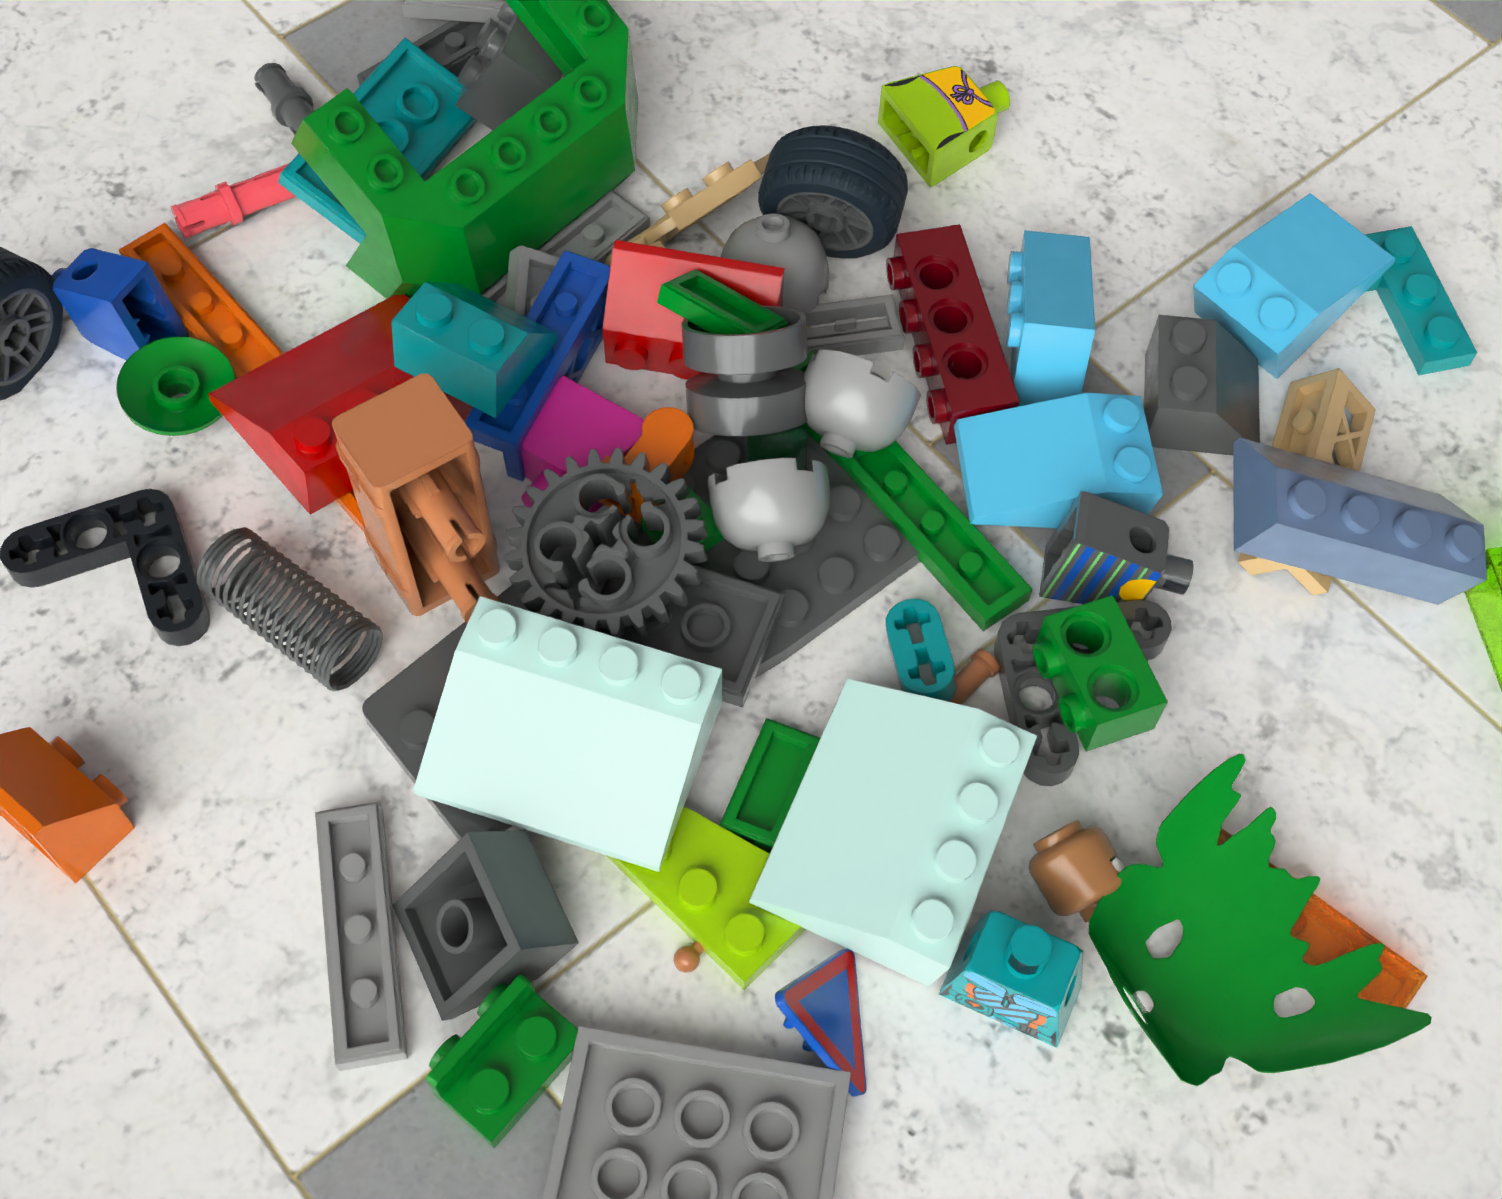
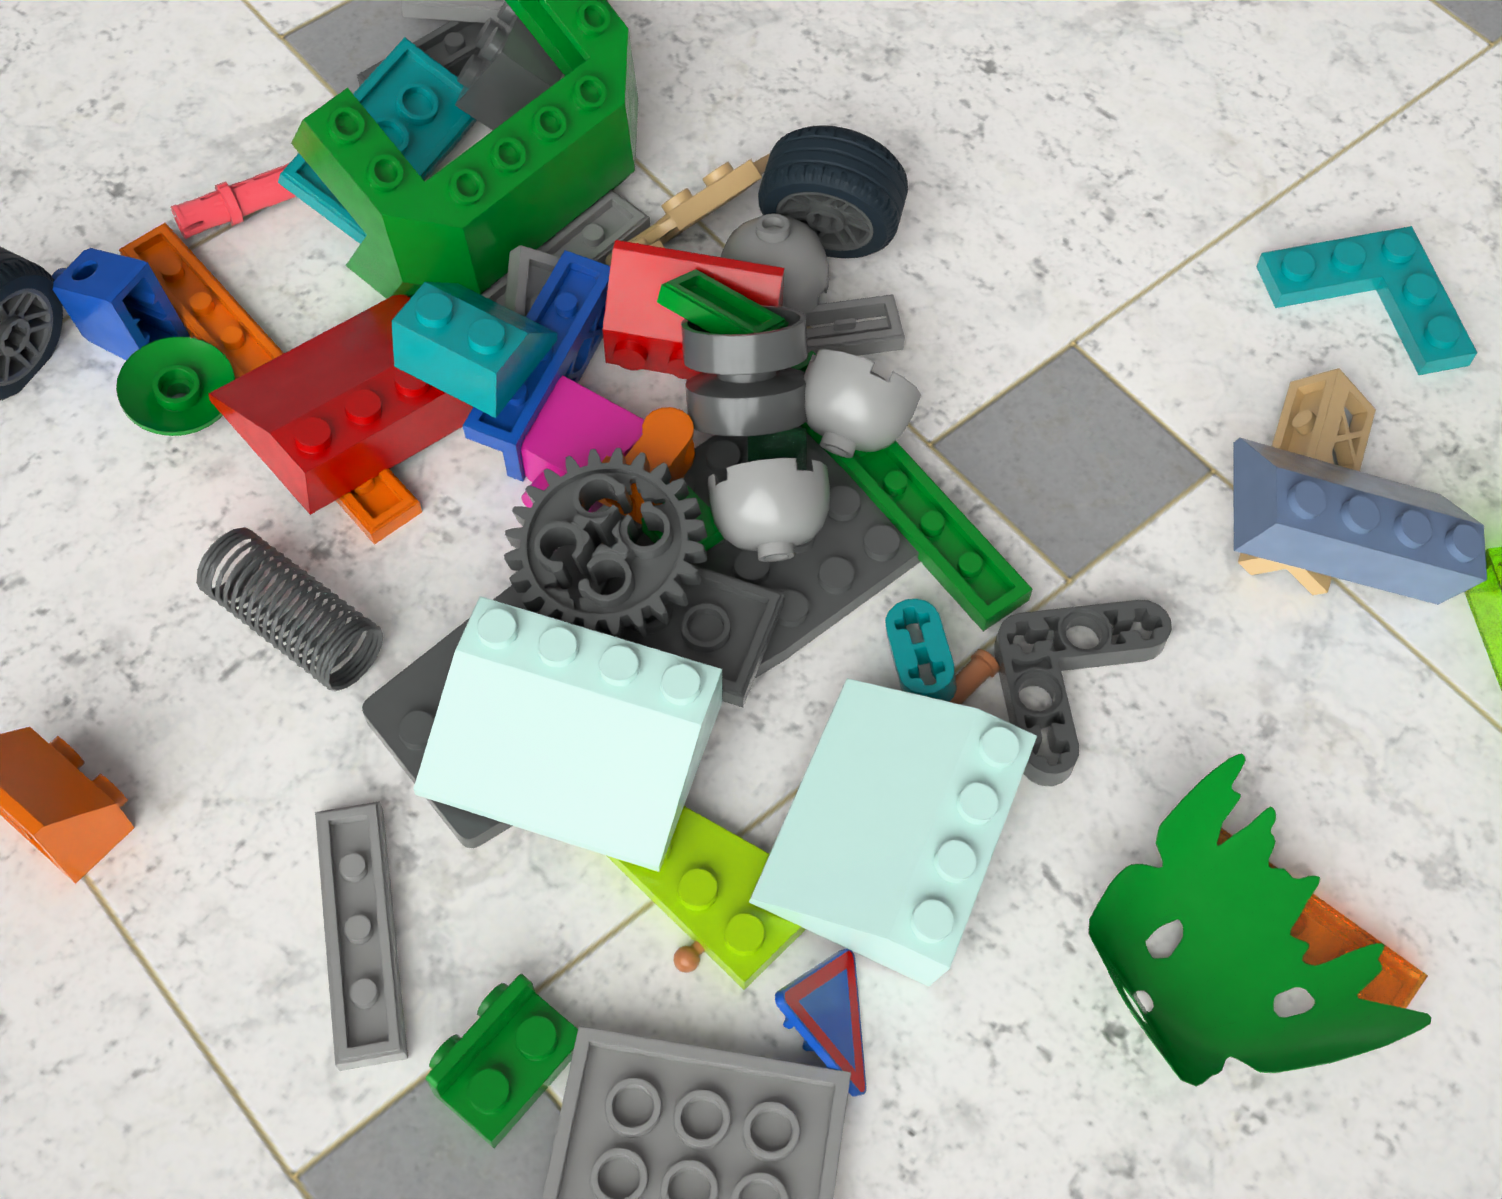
black beam [0,489,210,646] -> none
dark grey pin [254,63,315,135] -> none
nougat piece [332,373,500,623] -> none
dark grey slope [393,830,579,1021] -> none
green tile [719,718,820,854] -> none
lime torso [878,66,1010,187] -> none
dark red brick [886,224,1020,445] -> none
teal torso [939,910,1083,1048] -> none
medium azure slope [954,393,1163,528] -> none
medium azure wedge [1006,230,1095,407] -> none
medium nougat head [1028,819,1125,923] -> none
green brick [1032,595,1168,752] -> none
dark grey torso [1039,491,1194,604] -> none
dark grey slope [1144,314,1260,456] -> none
medium azure slope [1193,193,1395,379] -> none

